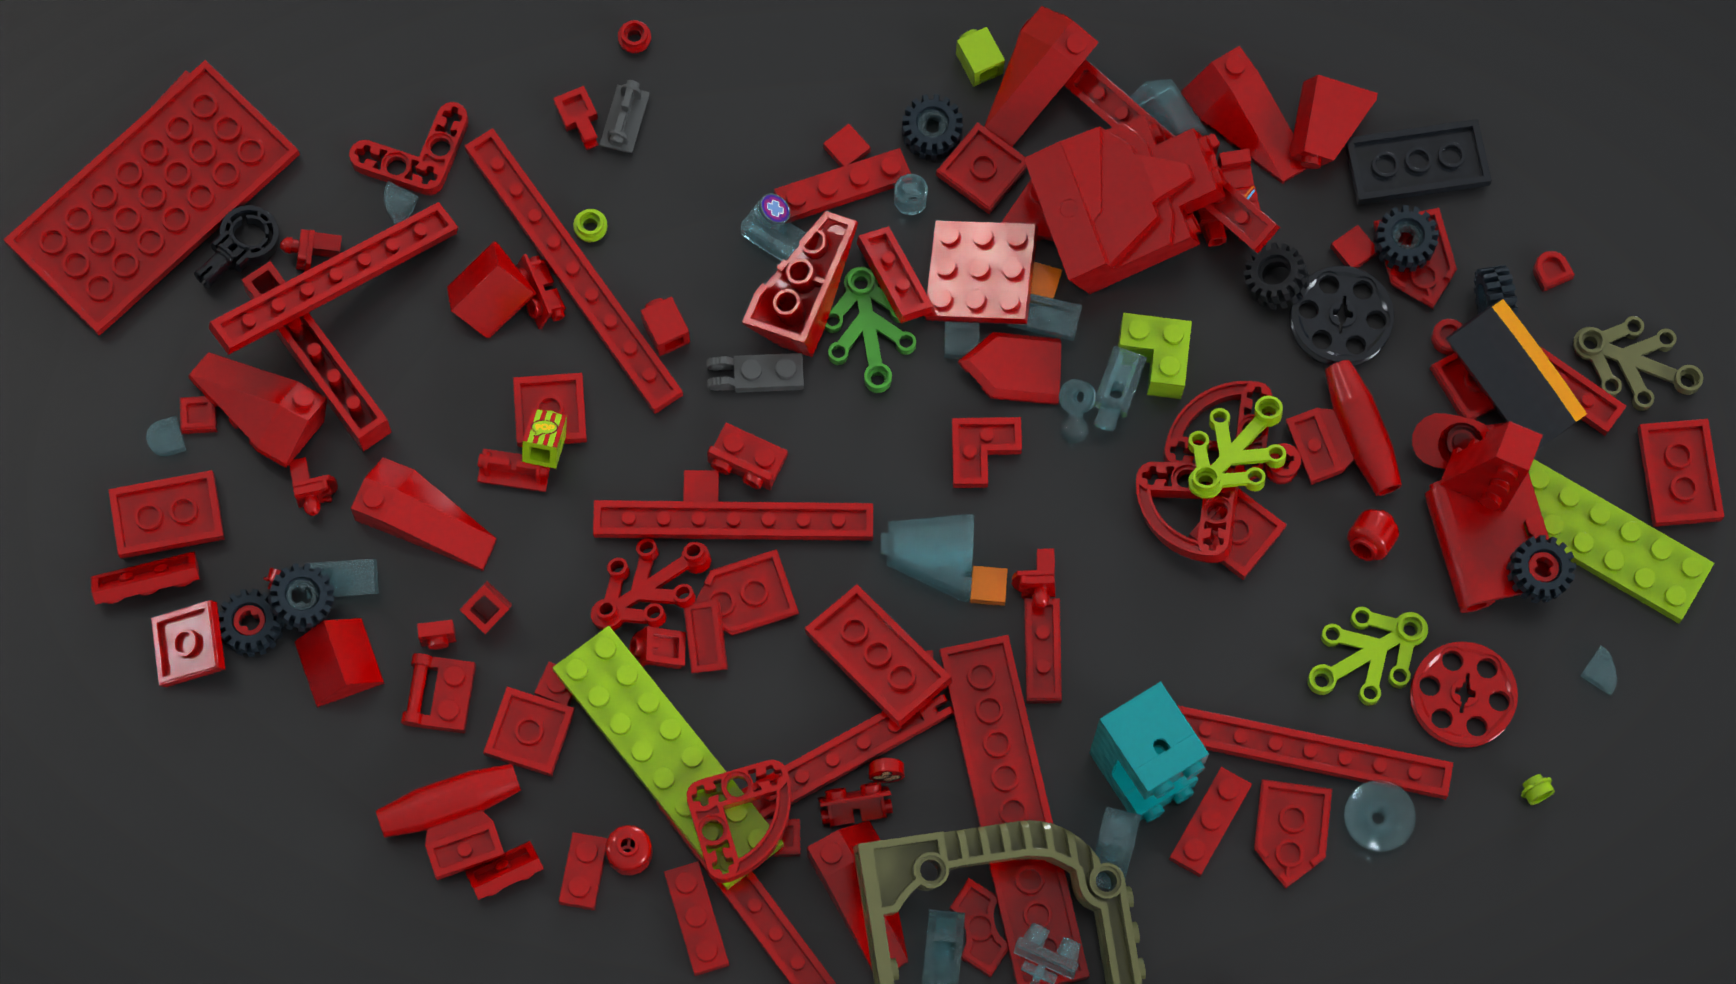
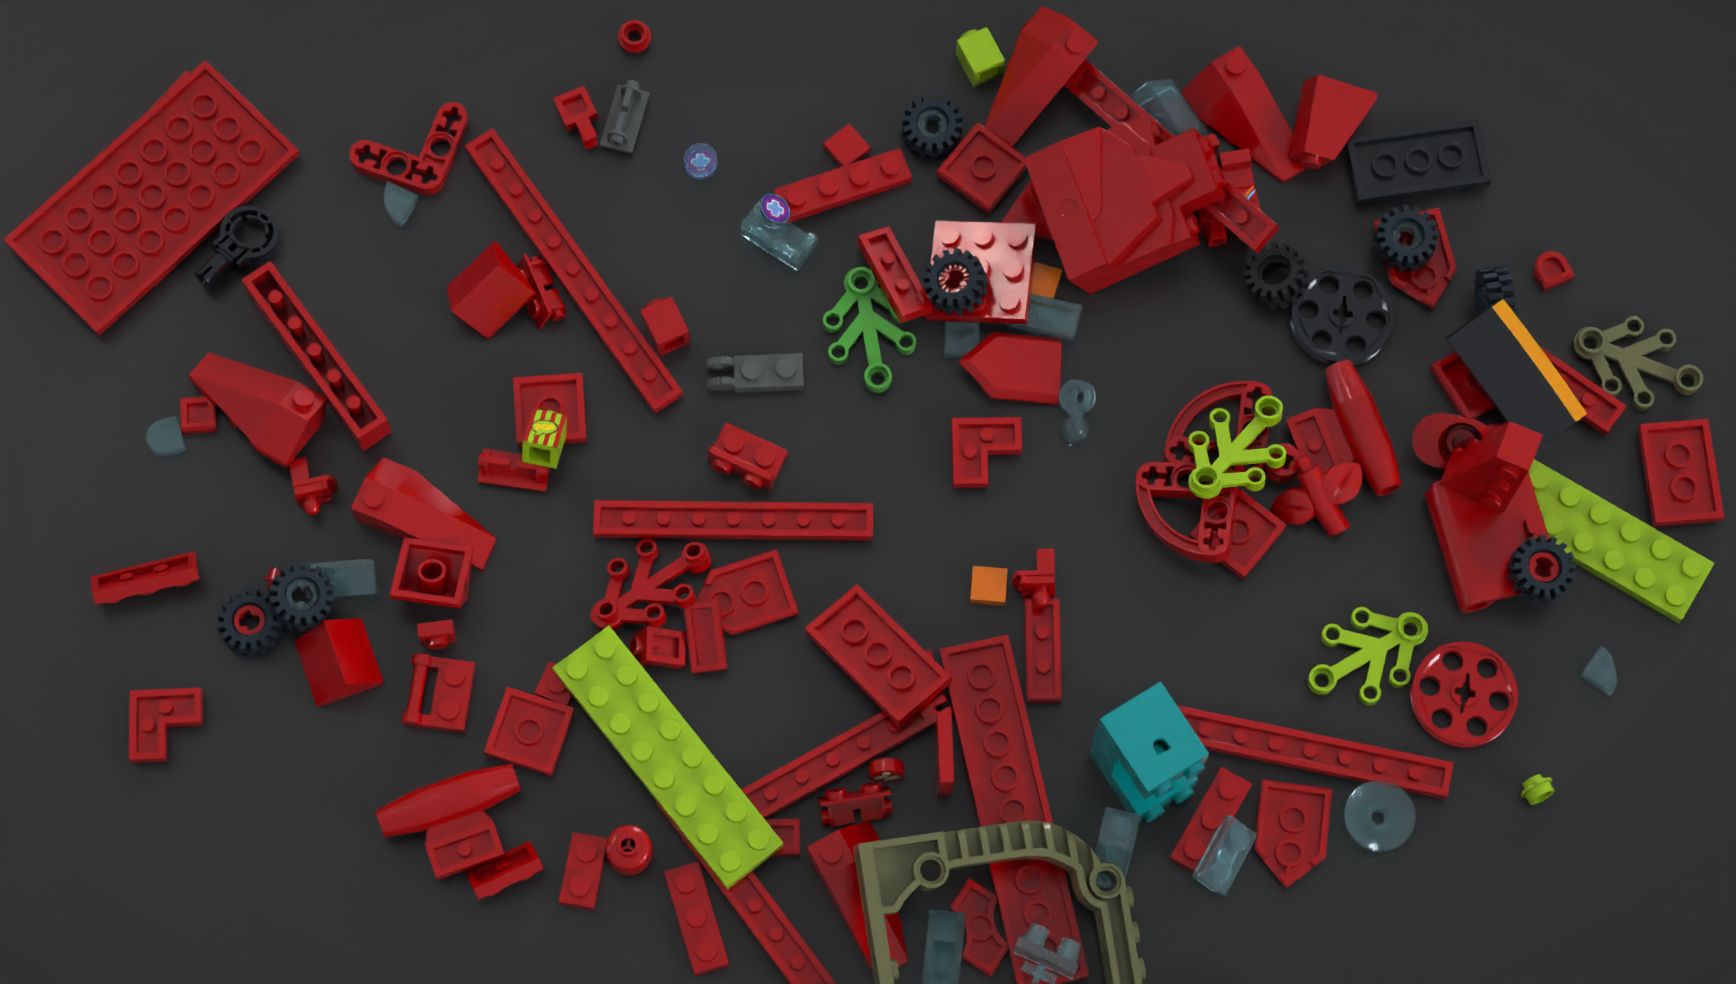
red plate [108,470,225,559] -> none
tile [151,600,226,687] -> none
red plate [209,202,458,355] -> none
red piece [280,229,342,272] -> none
red brick [460,581,512,634] -> none
lime plate [573,209,608,242] -> none
red tile [683,470,719,502] -> none
red beam [686,760,791,883] -> none
red wedge [742,211,858,357] -> none
clear light blue slope [880,514,974,602] -> none
clear light blue wheel [894,174,928,215] -> none
clear light blue torso [1094,346,1147,432] -> none
lime brick [1116,313,1192,399] -> none
red tile [1330,225,1378,268] -> none
red head [1347,509,1399,561] -> none
red tile [1431,319,1463,355] -> none
none -> red plate [129,687,203,763]
none -> red slope [390,537,473,608]
none -> clear light blue tile [683,143,718,179]
none -> black bush [923,248,989,316]
none -> red tile [935,712,954,799]
none -> clear light blue plate [1192,815,1258,896]
none -> red plant [1271,454,1362,536]

